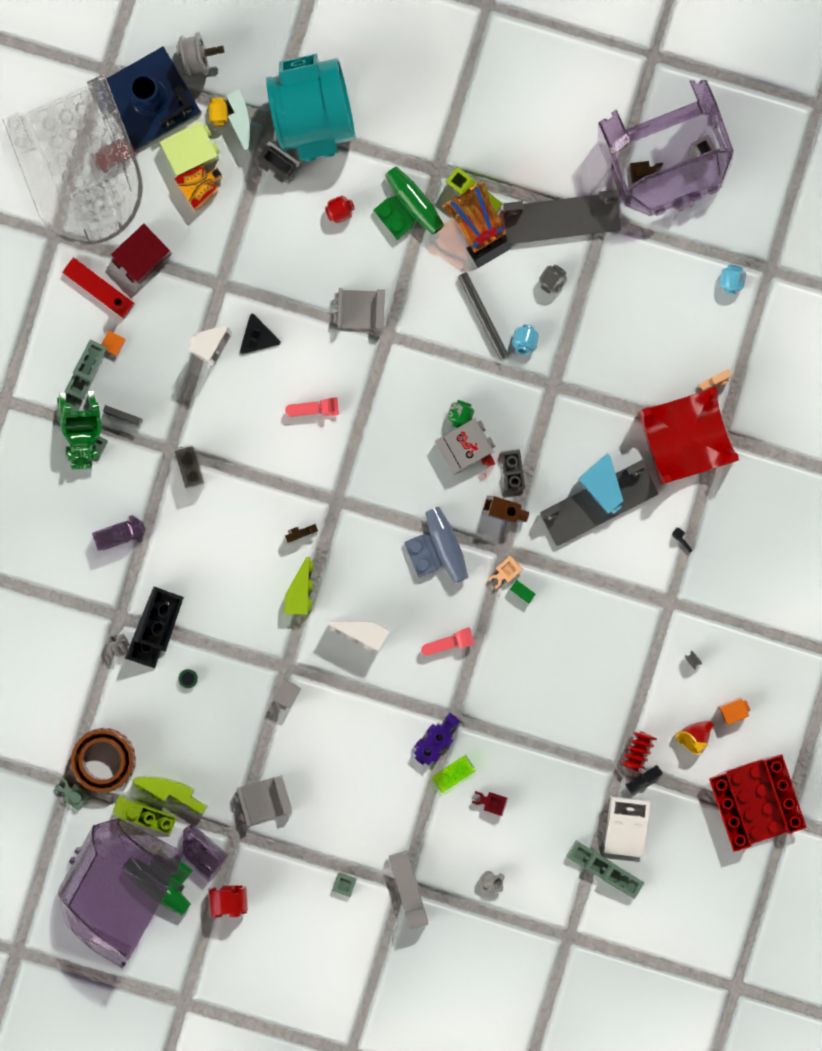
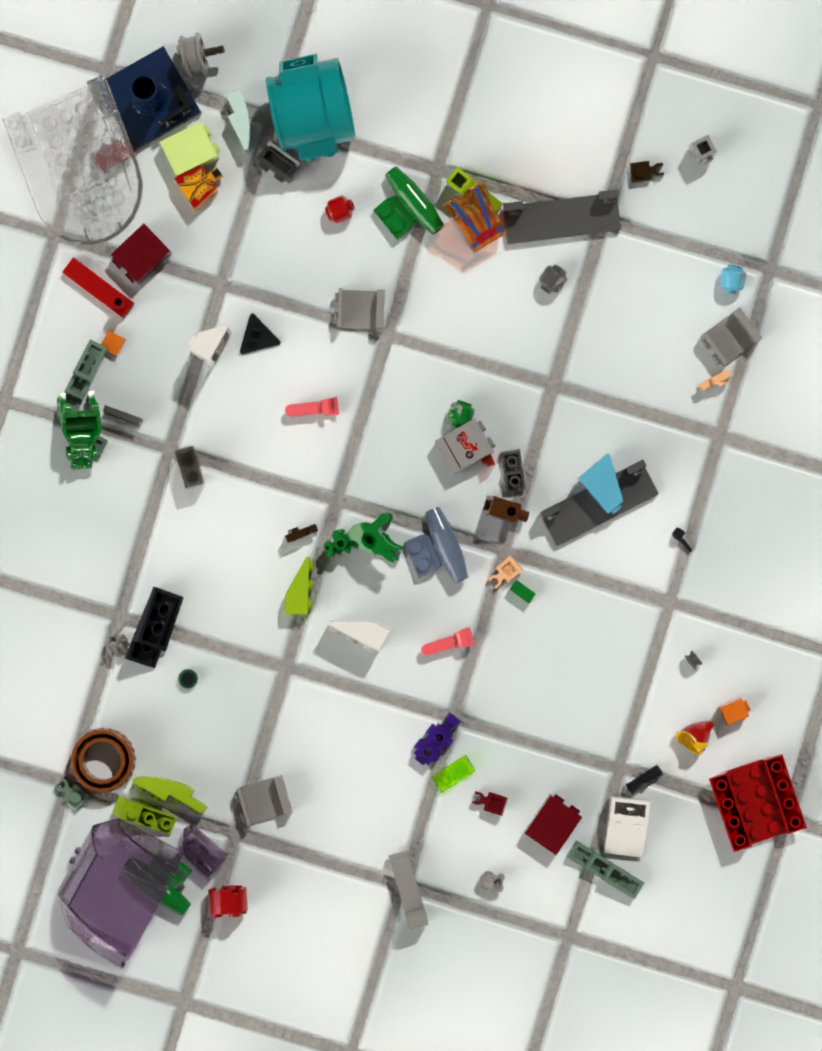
clear purple piece [92,515,146,551] -> none
yellow brick [208,98,229,127] -> none
light grey brick [273,679,301,710] -> none
sand green tile [332,872,357,897] -> none
dark grey axle [458,272,508,360] -> none
black slope [466,232,510,268] -> none
medium azure head [512,325,539,355] -> none
clear purple windscreen [598,80,734,216] -> none
red piece [621,731,657,774] -> none
red piece [638,386,739,485] -> none
none -> green animal [324,513,404,563]
none -> dark red brick [524,794,582,855]
none -> light grey panel [701,307,762,366]

